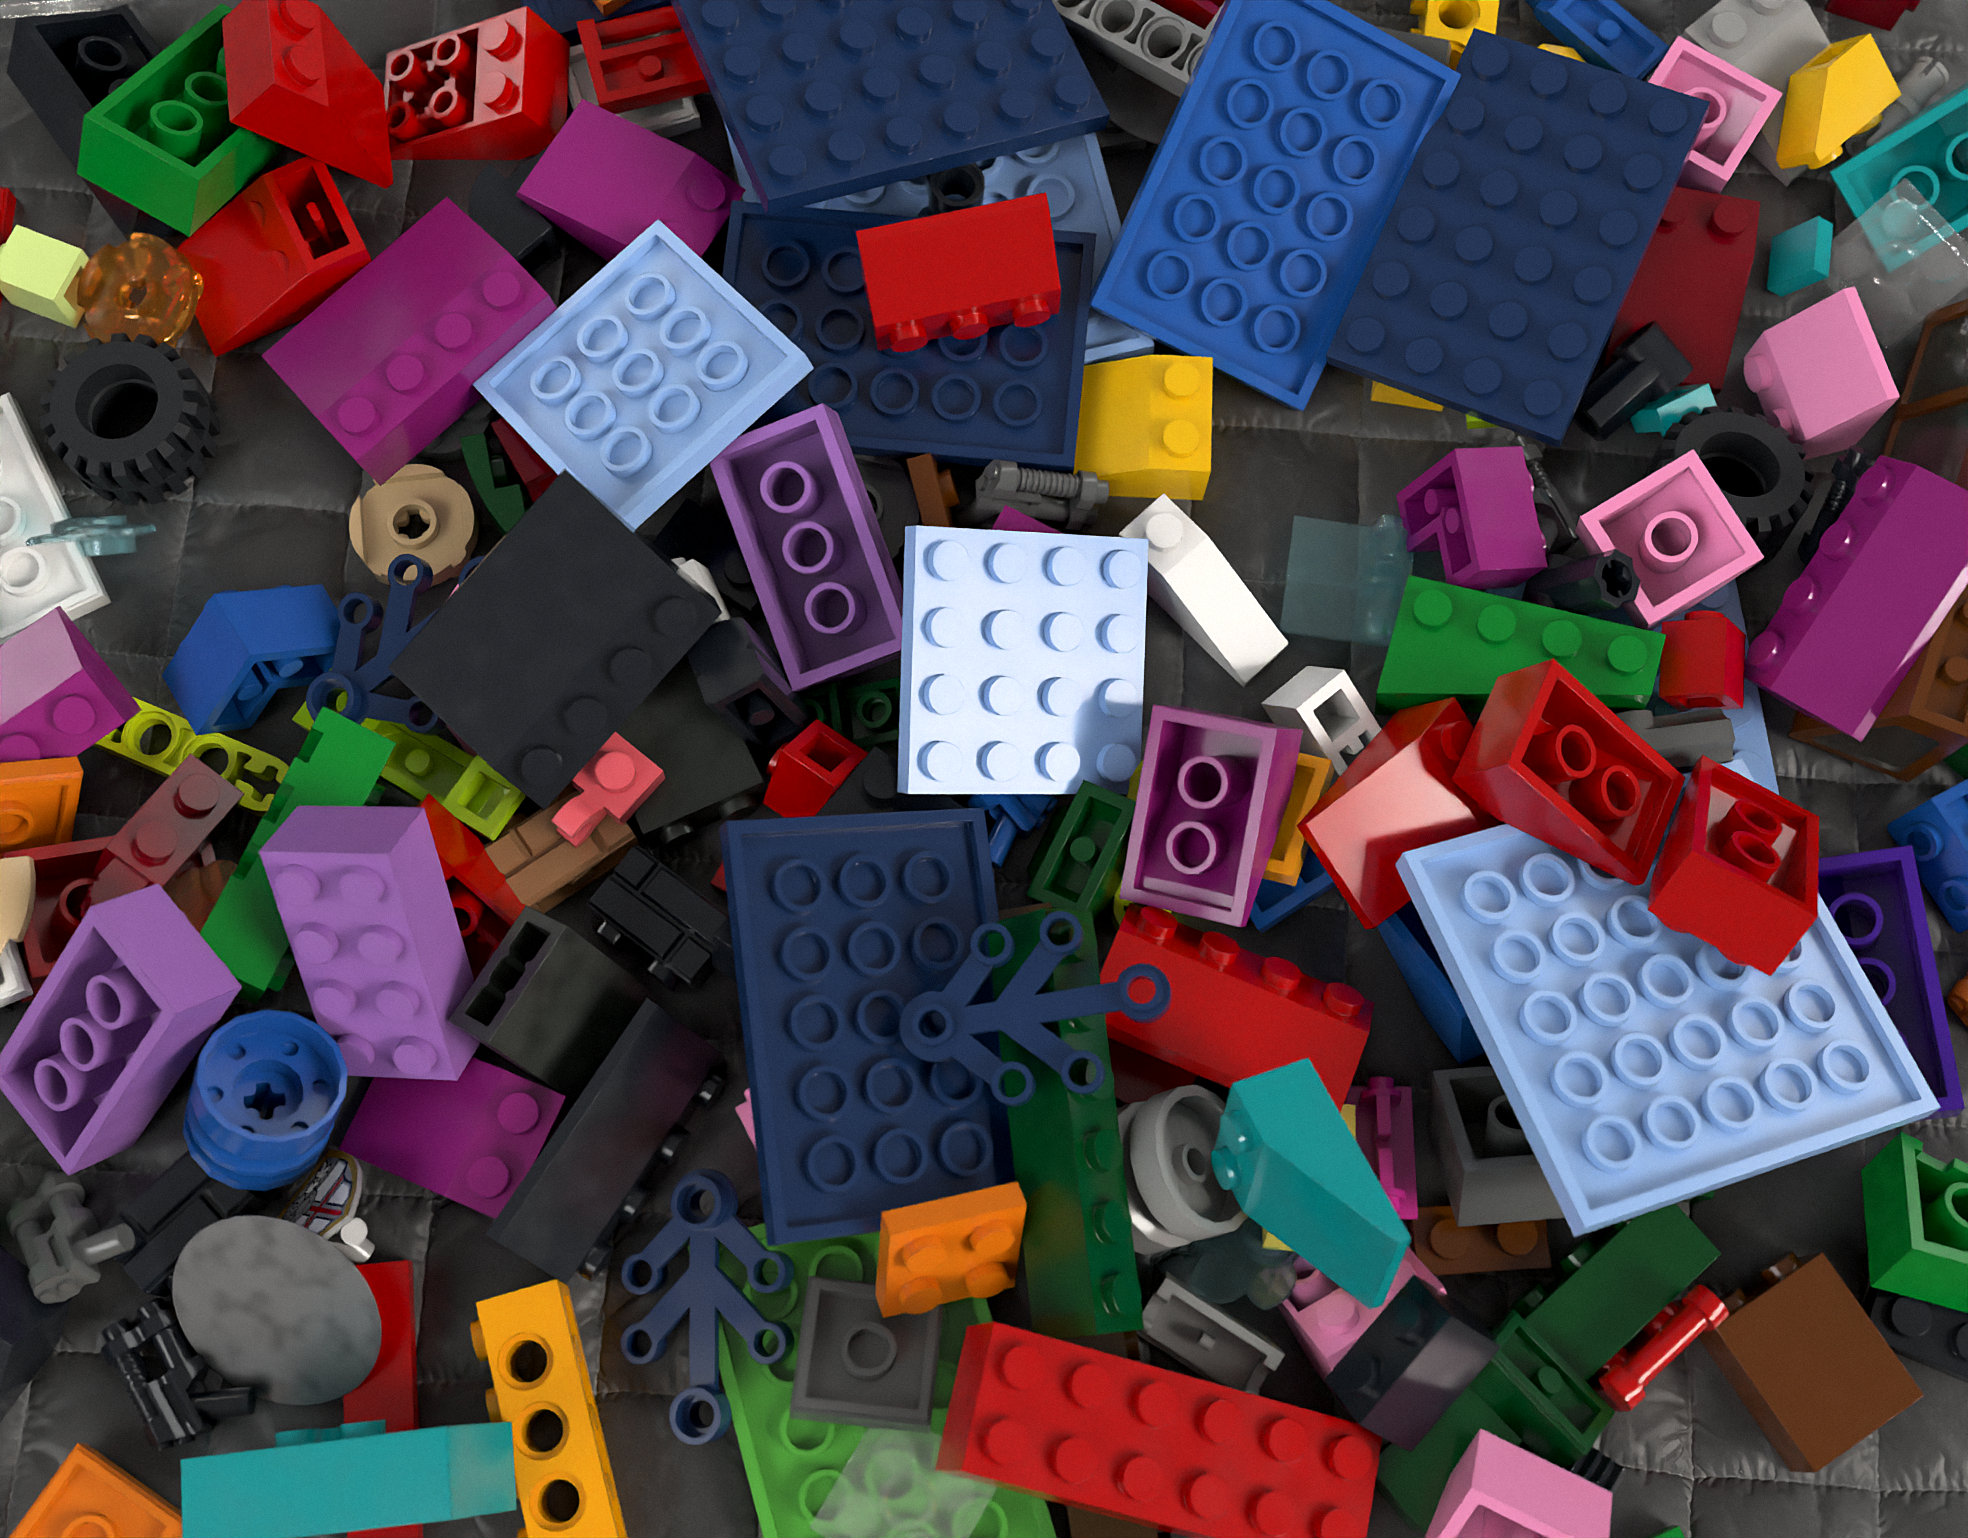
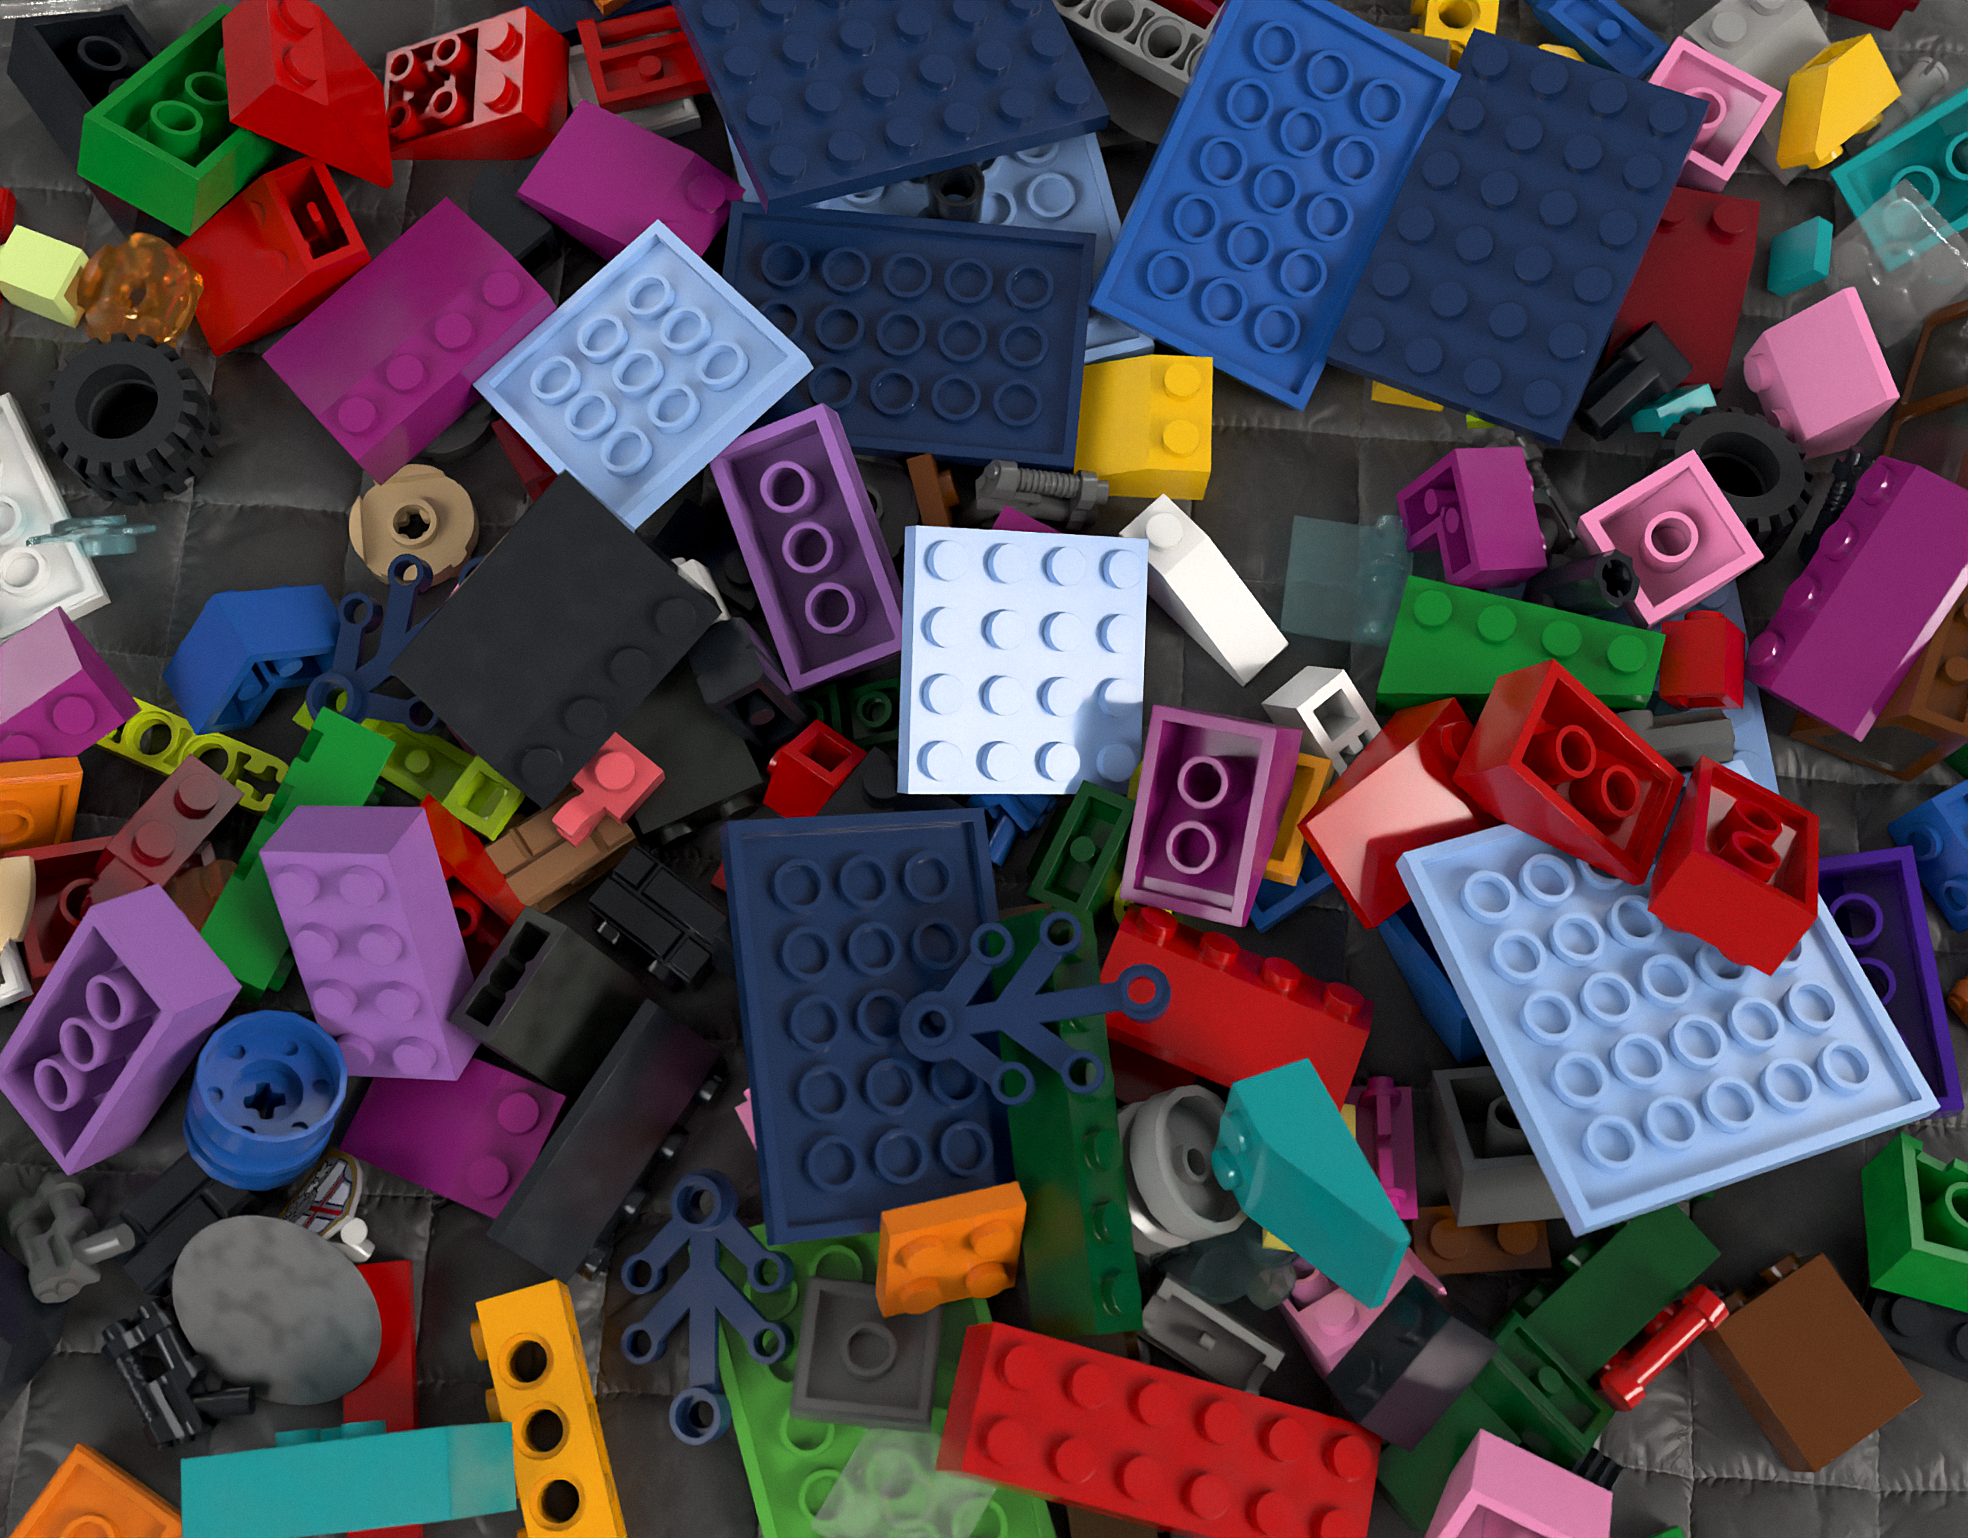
dark green slope [459,432,532,537] -> none
red slope [856,192,1061,352] -> none

